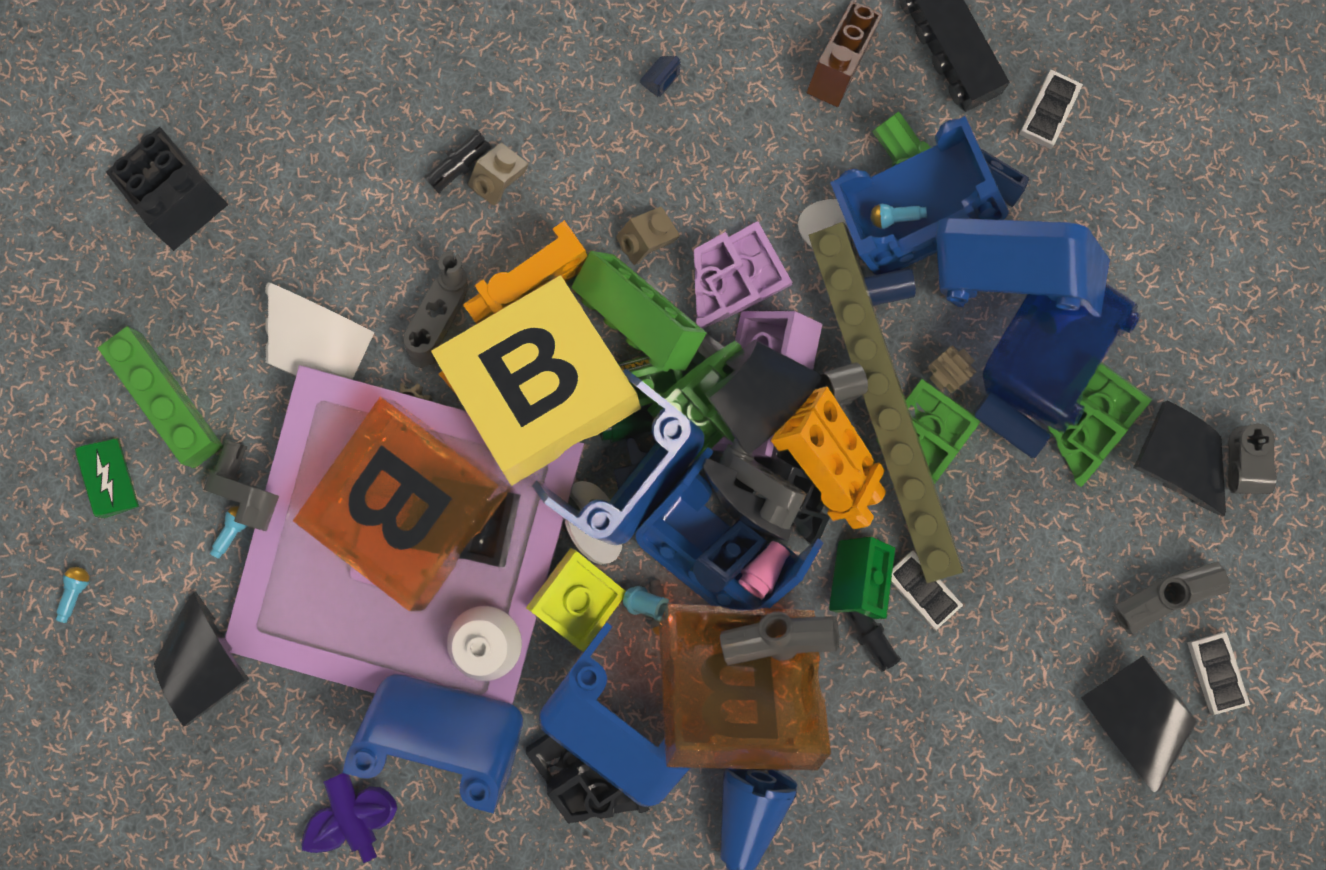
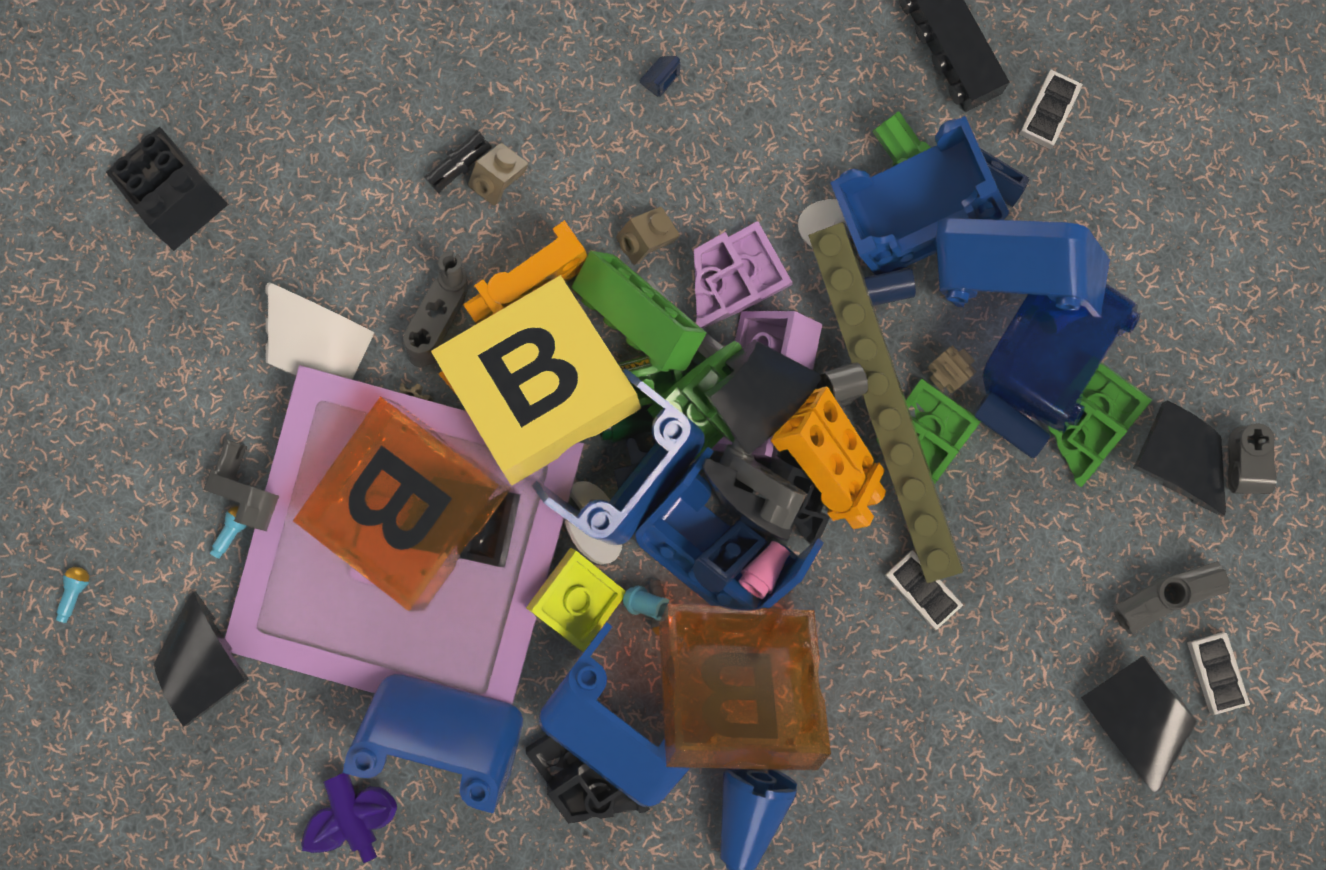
green slope [75,438,139,519] -> none
bright green brick [97,326,223,468] -> none
white cone [447,606,522,681] -> none
dark grey piece [720,612,840,665] -> none
reddish brown slope [806,0,883,107] -> none
green panel [829,536,895,619] -> none
black pin [842,611,901,672] -> none
medium azure piece [870,203,927,229] -> none

